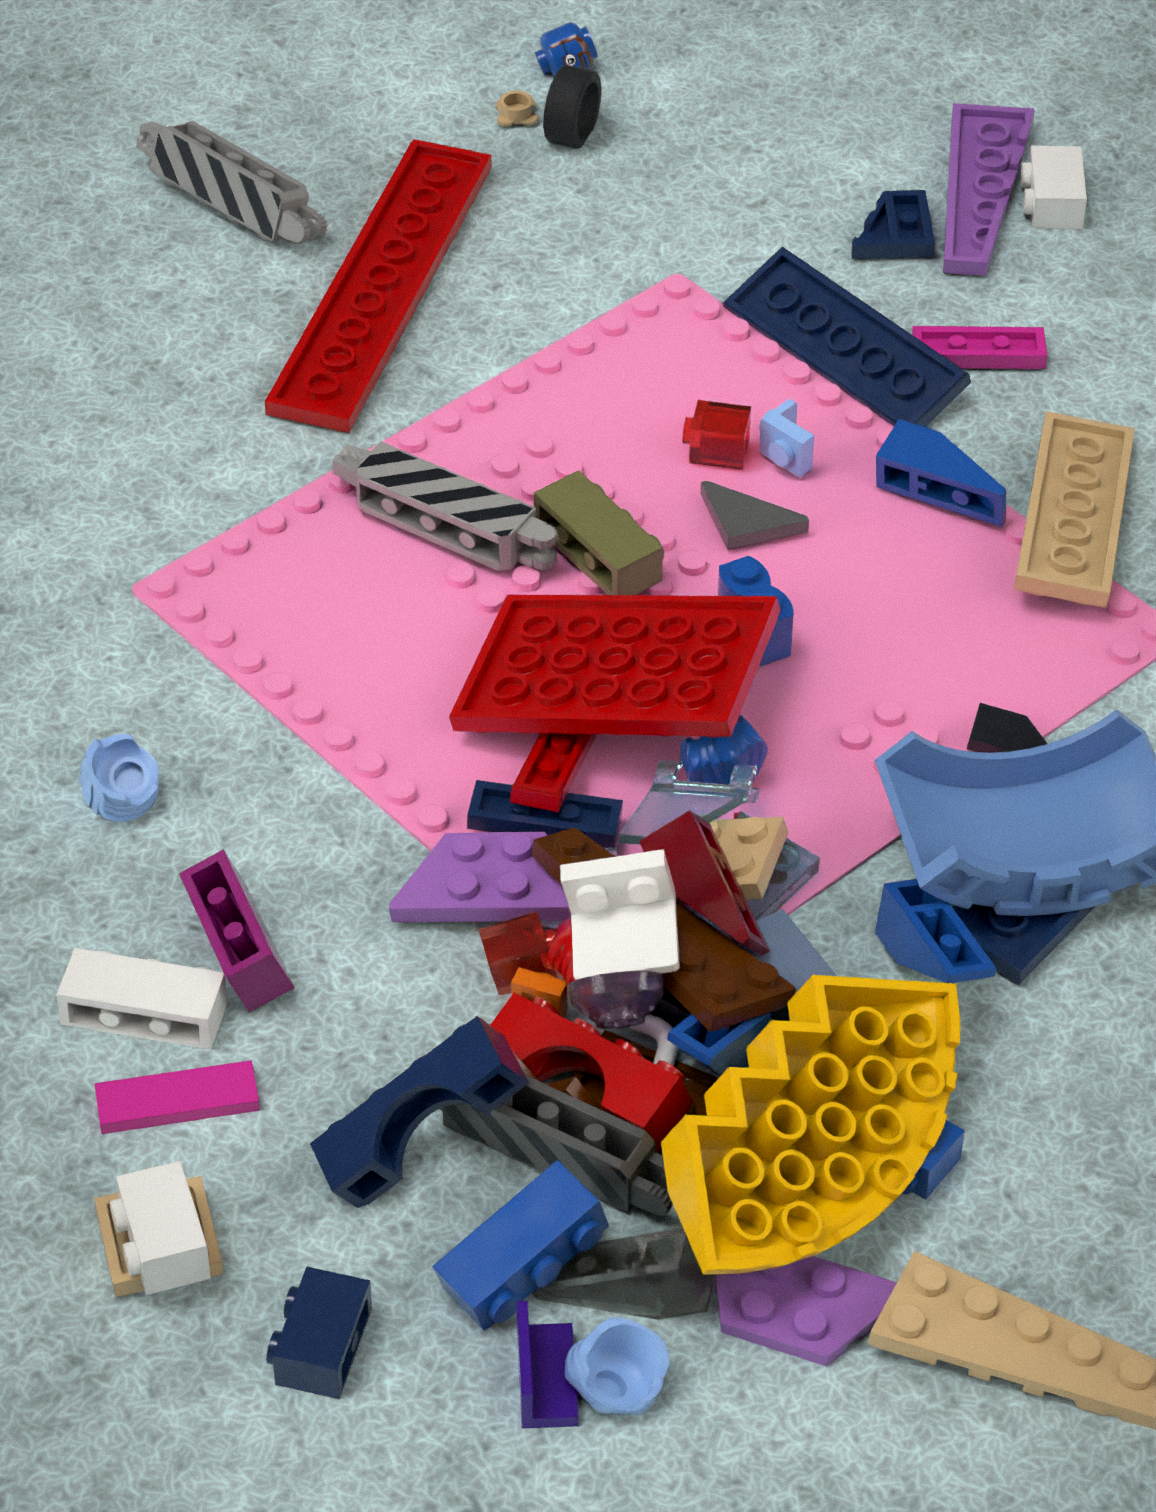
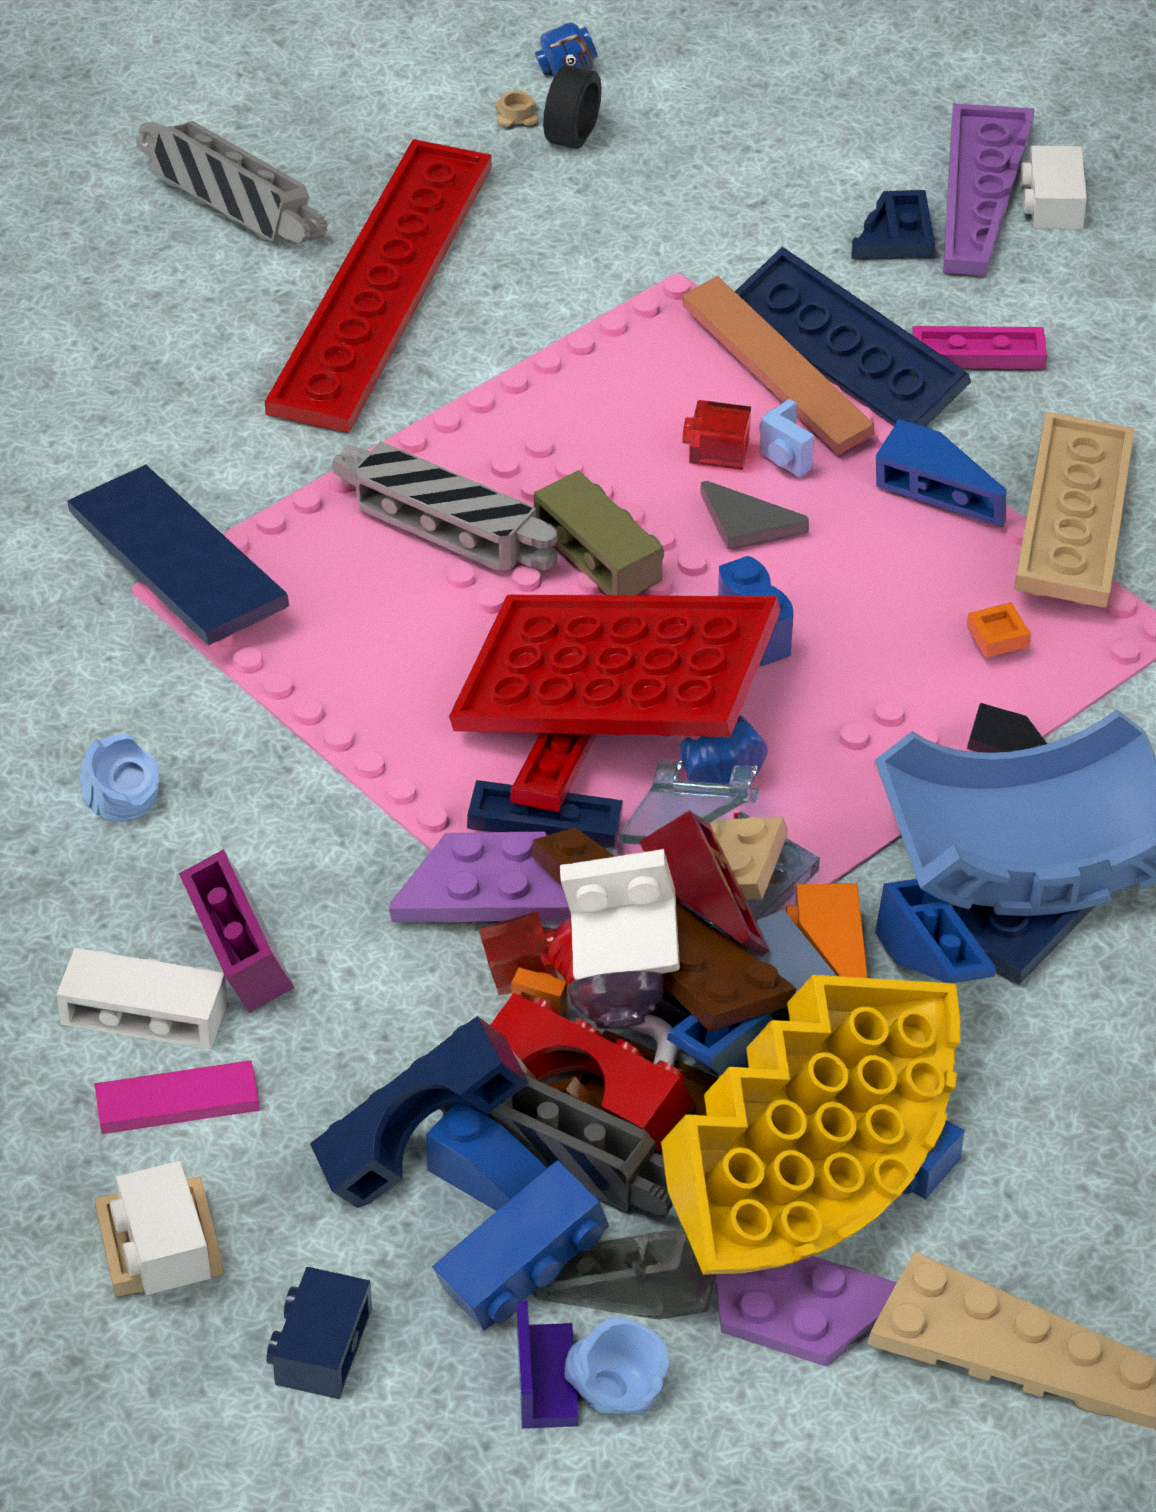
none -> dark blue tile [67,464,289,646]
none -> blue slope [426,1104,547,1211]
none -> nougat tile [682,276,875,456]
none -> orange slope [786,883,868,978]
none -> orange plate [967,602,1031,658]

